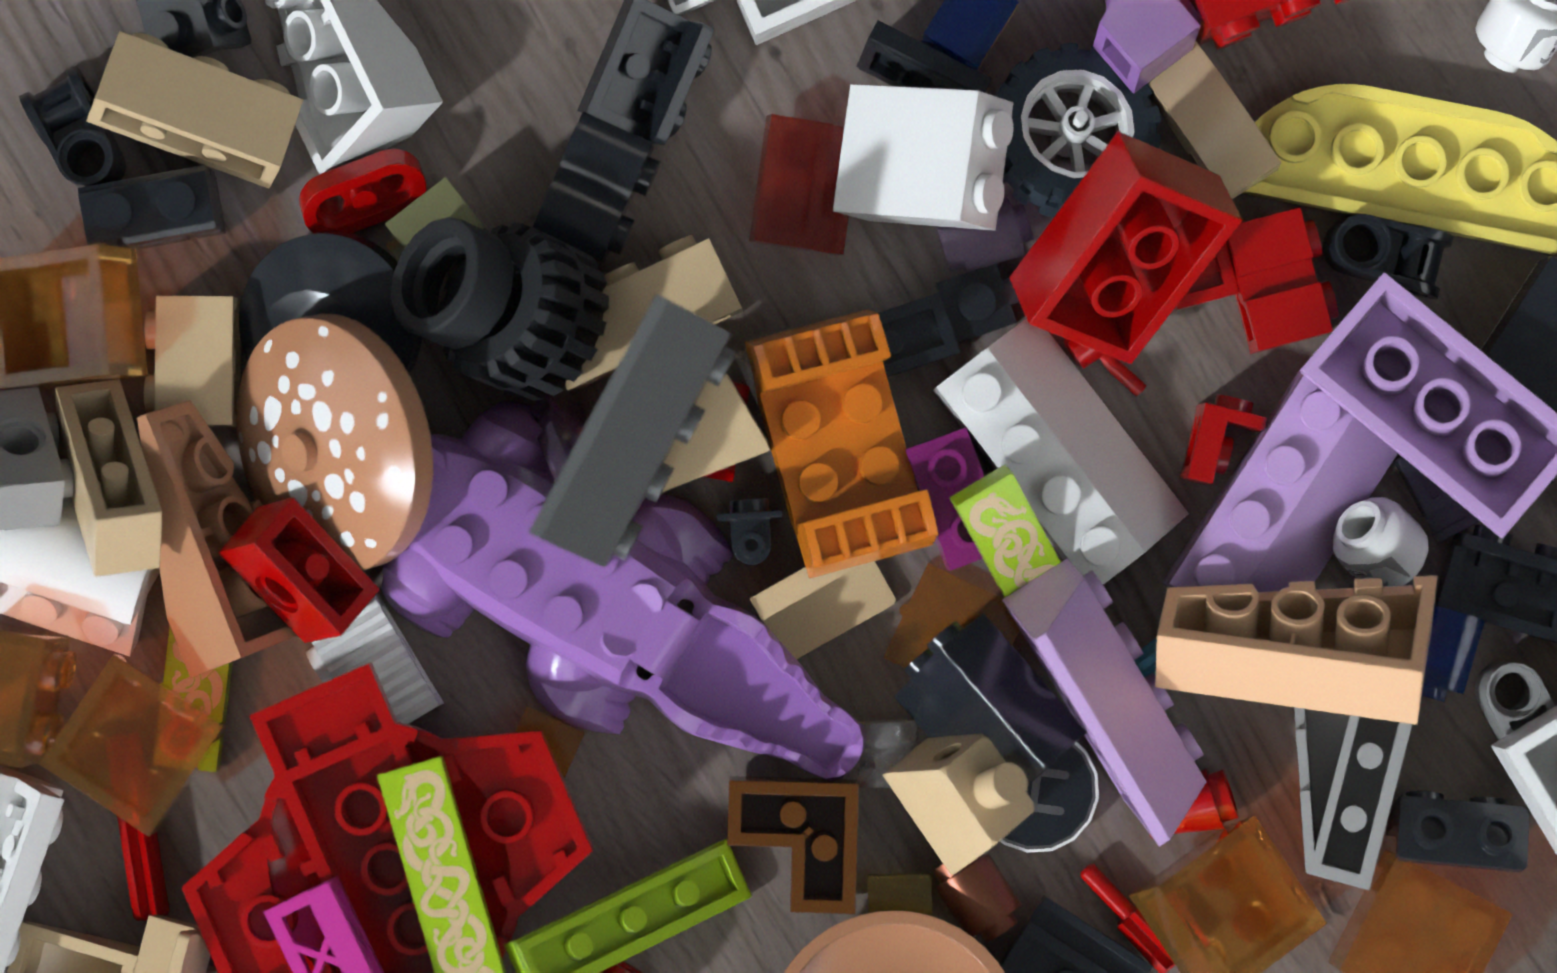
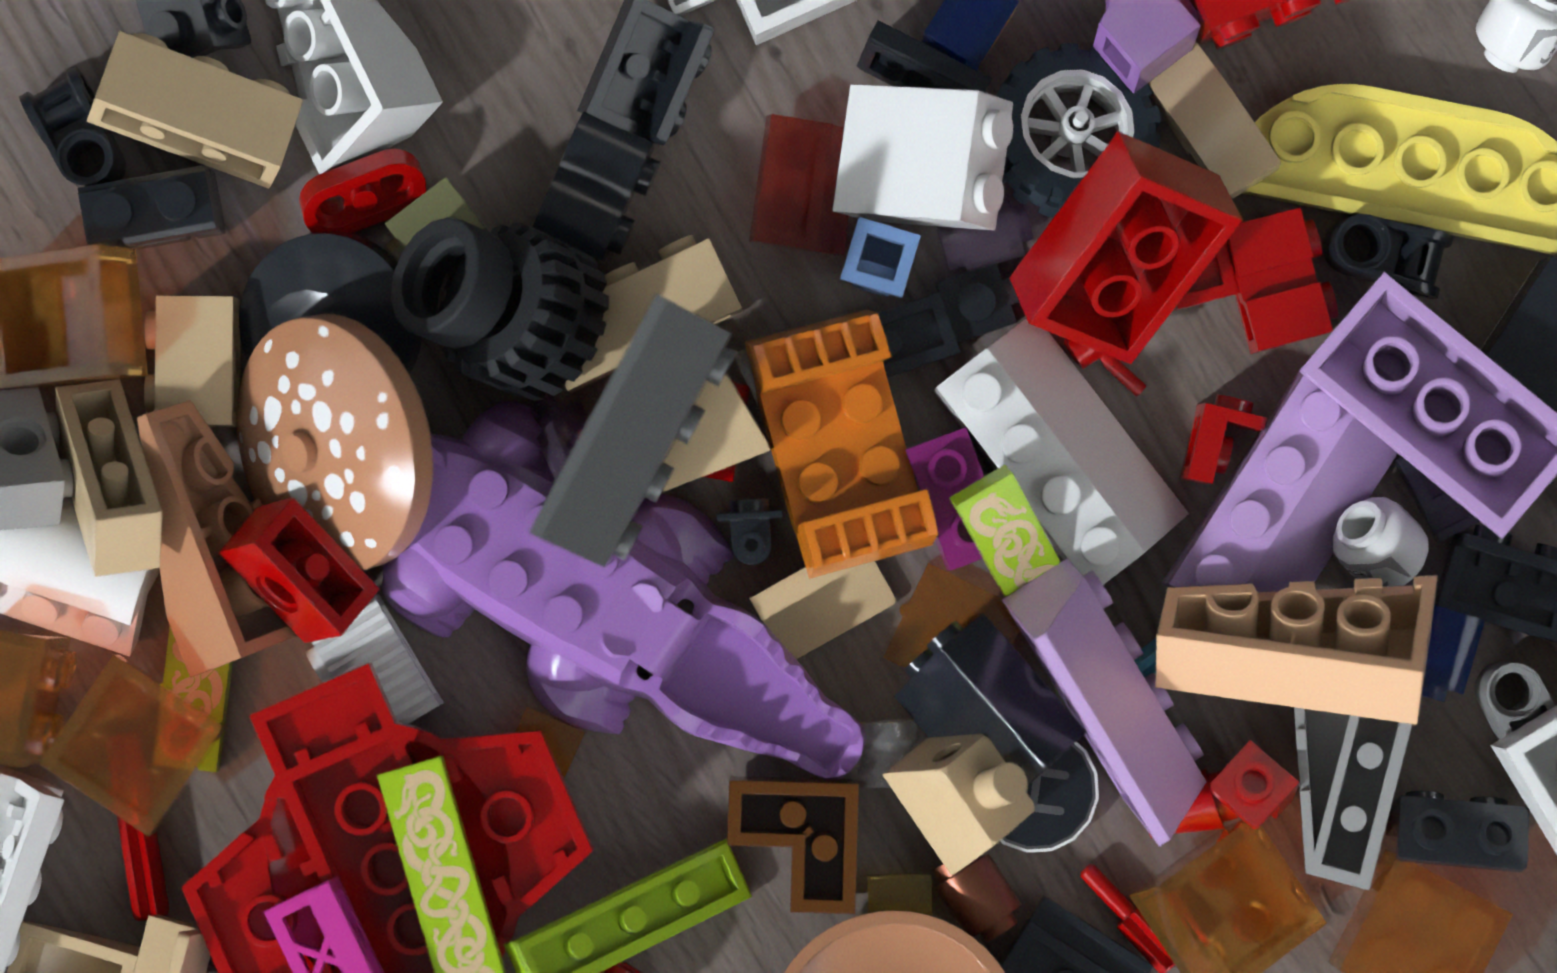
none -> medium blue brick [840,217,921,298]
none -> red bracket [1209,740,1300,829]

